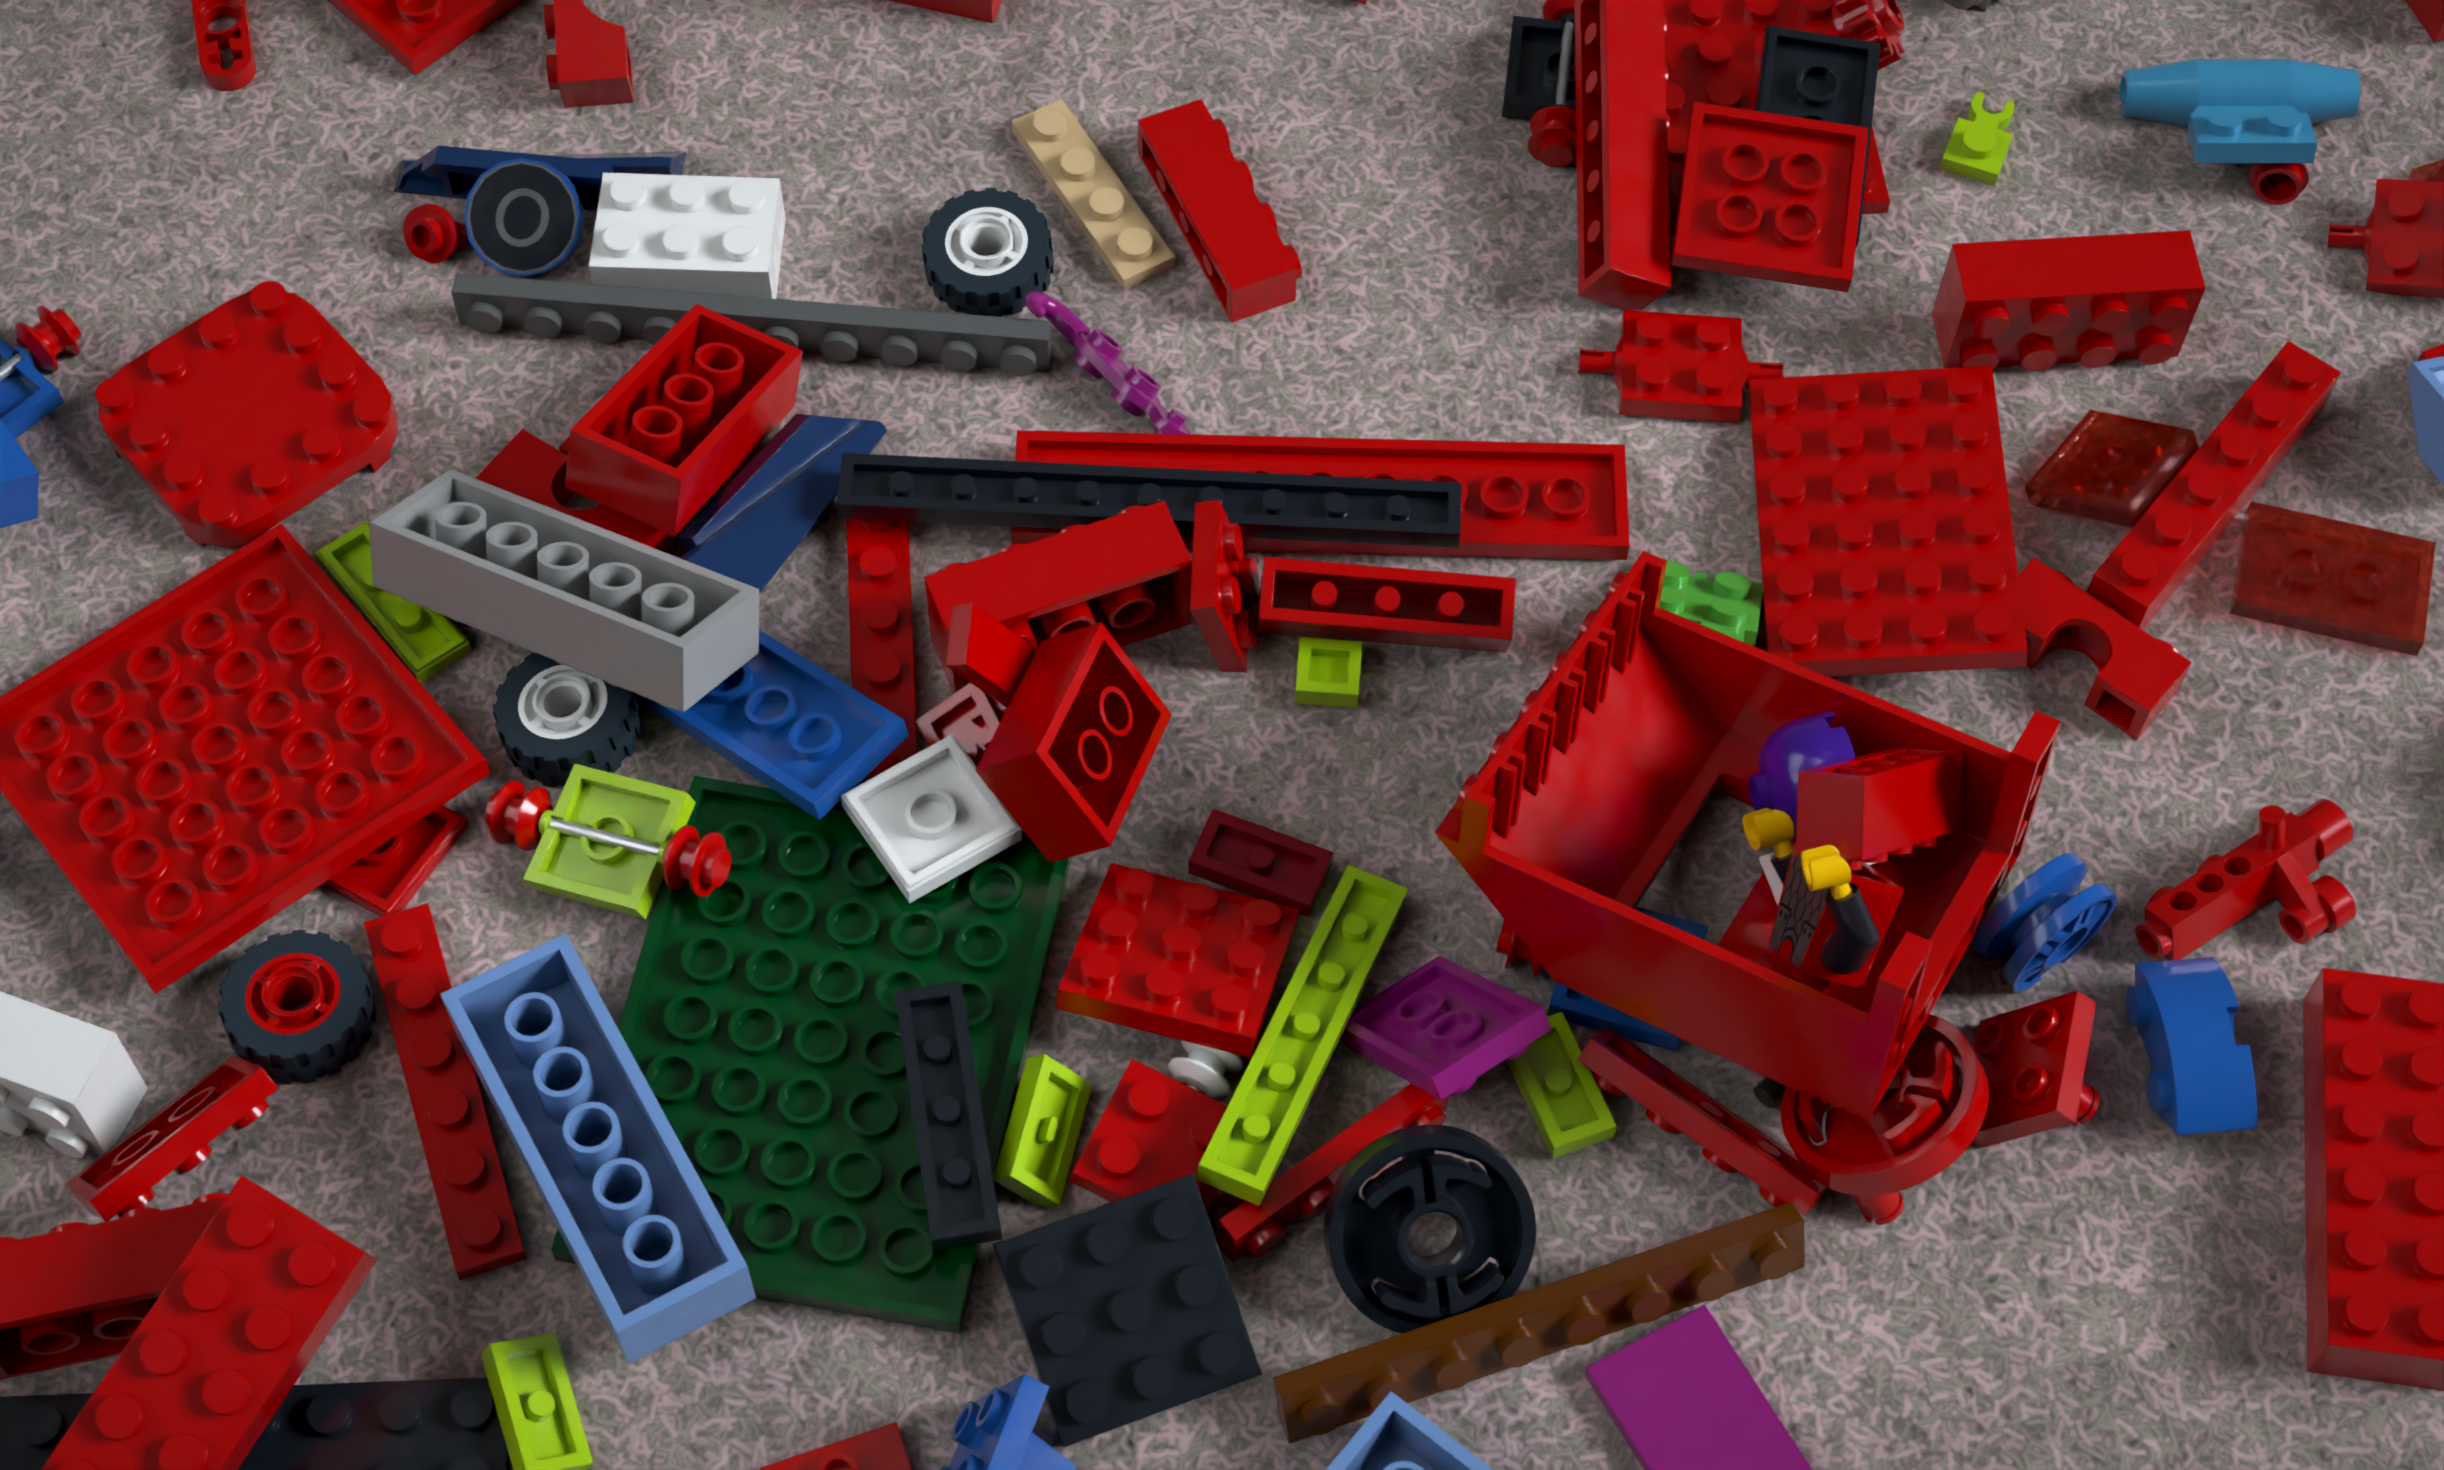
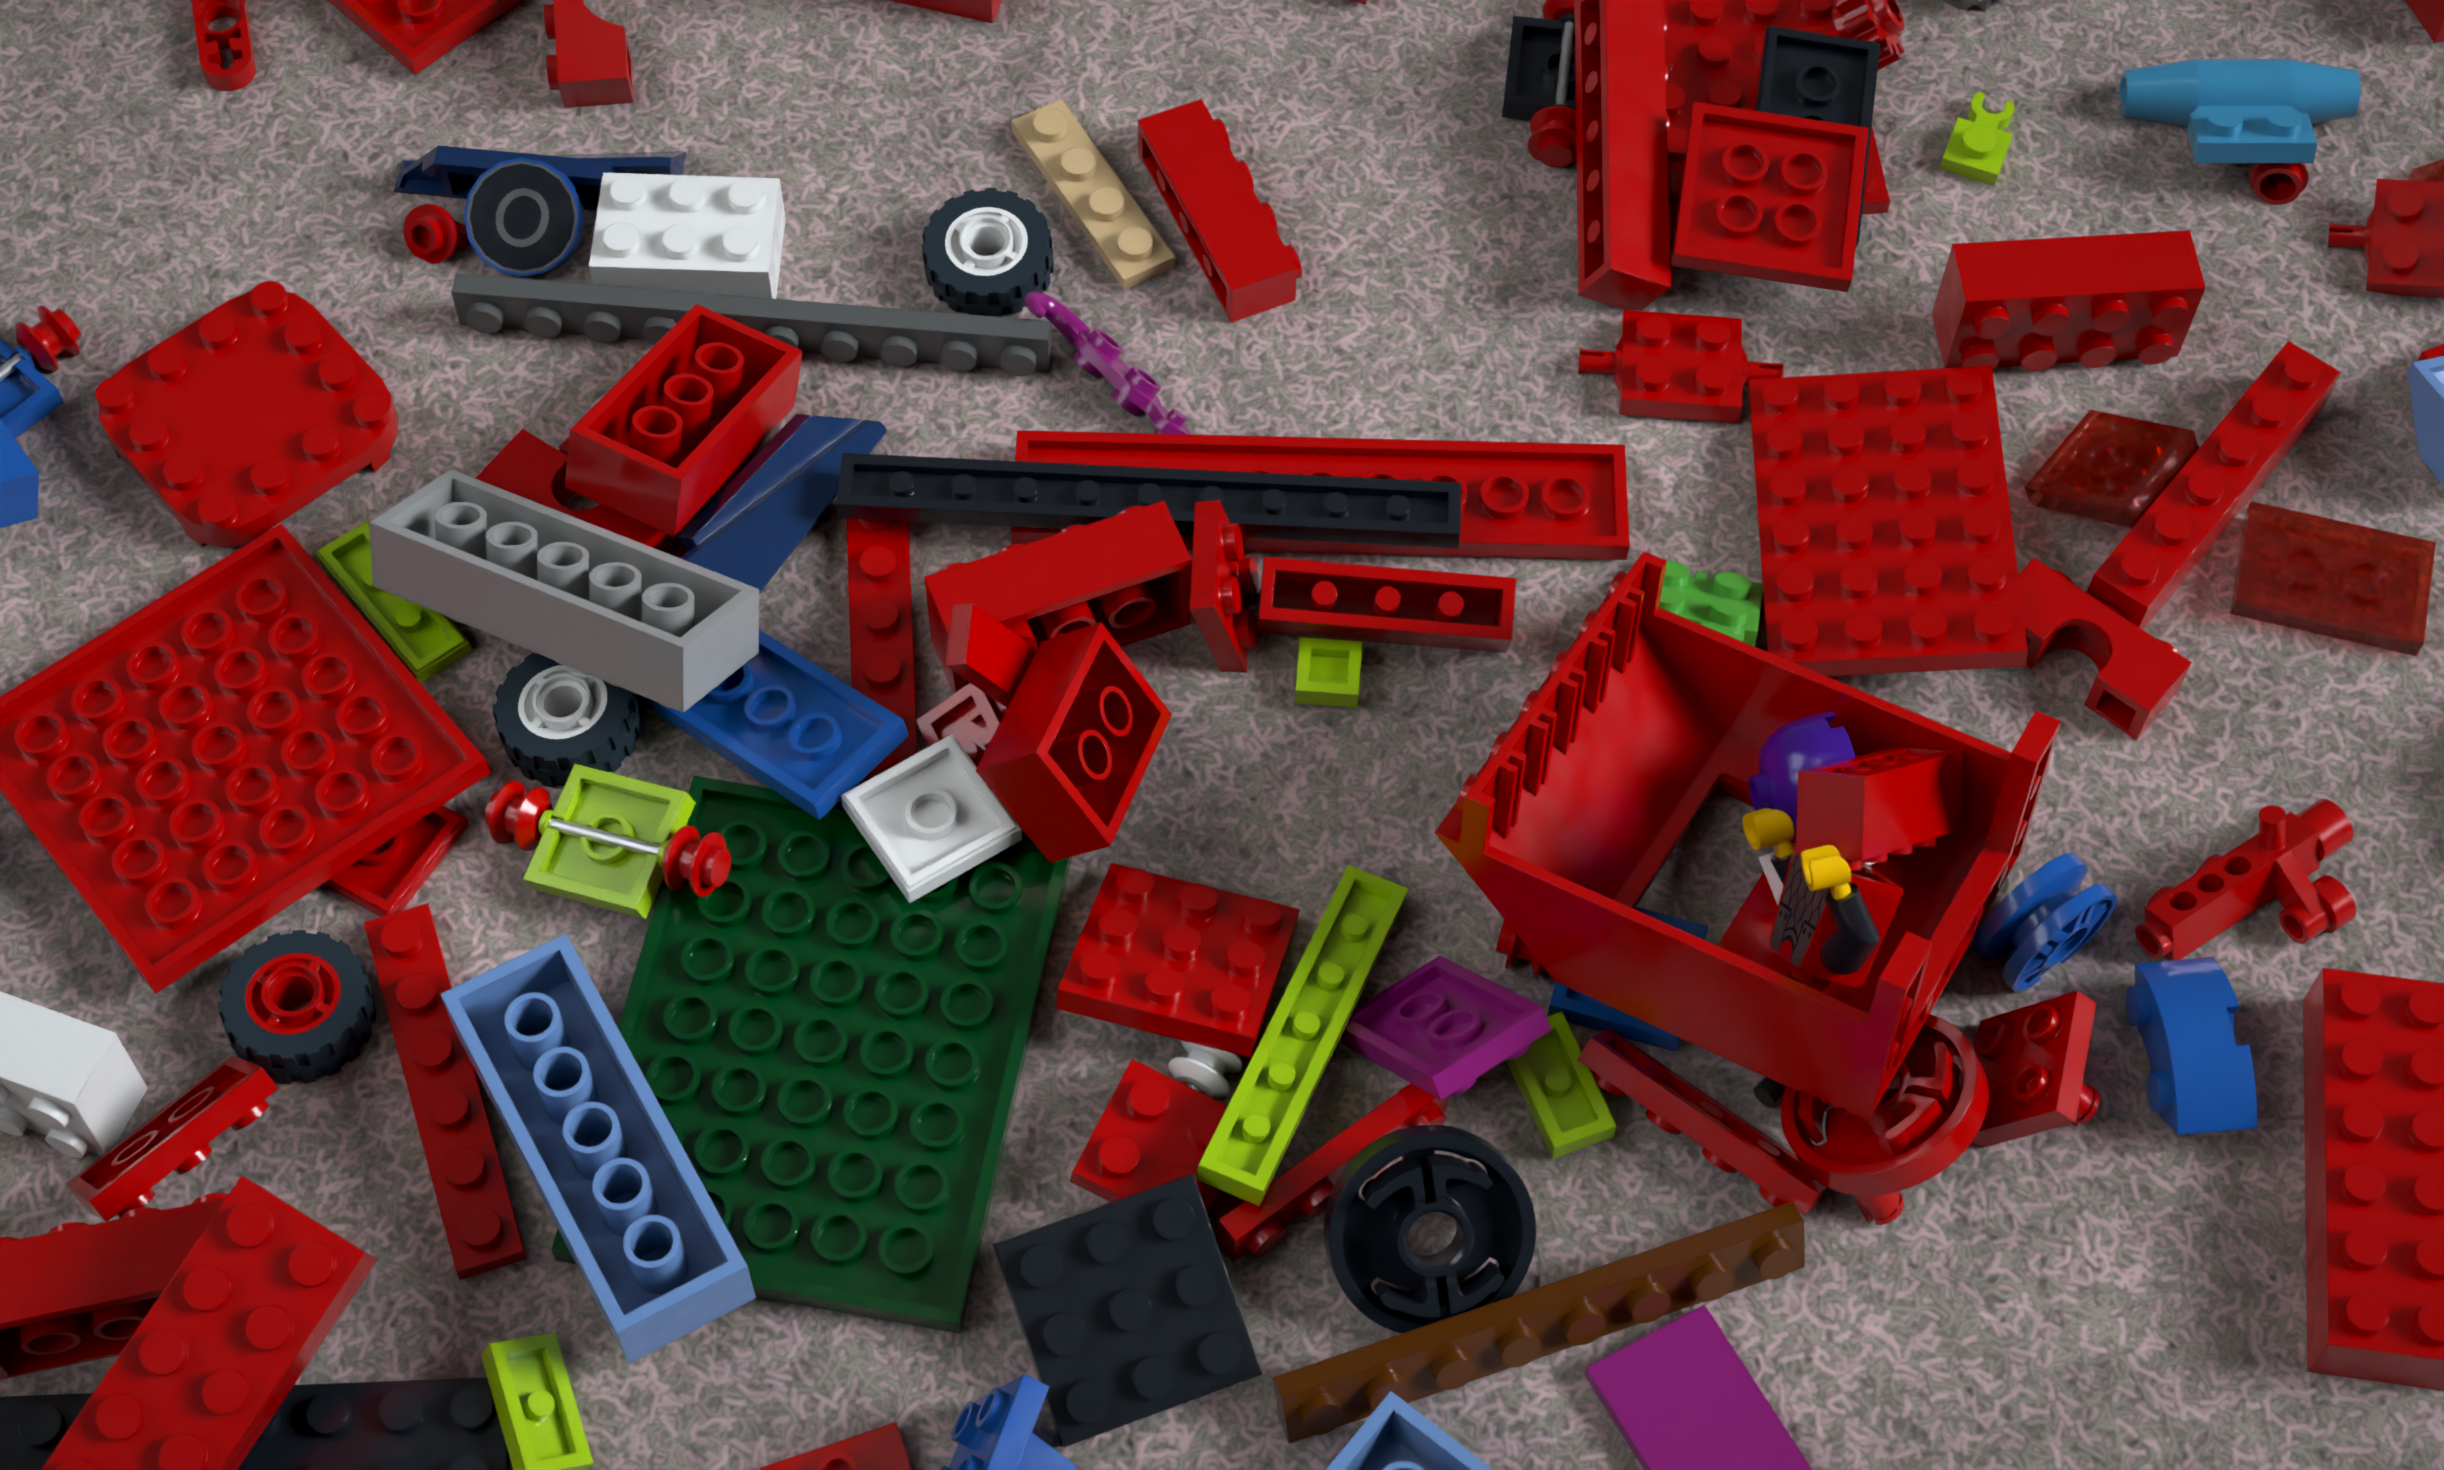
black plate [894,981,1002,1251] -> none
lime plate [993,1054,1092,1208] -> none
dark red plate [1188,809,1334,917] -> none

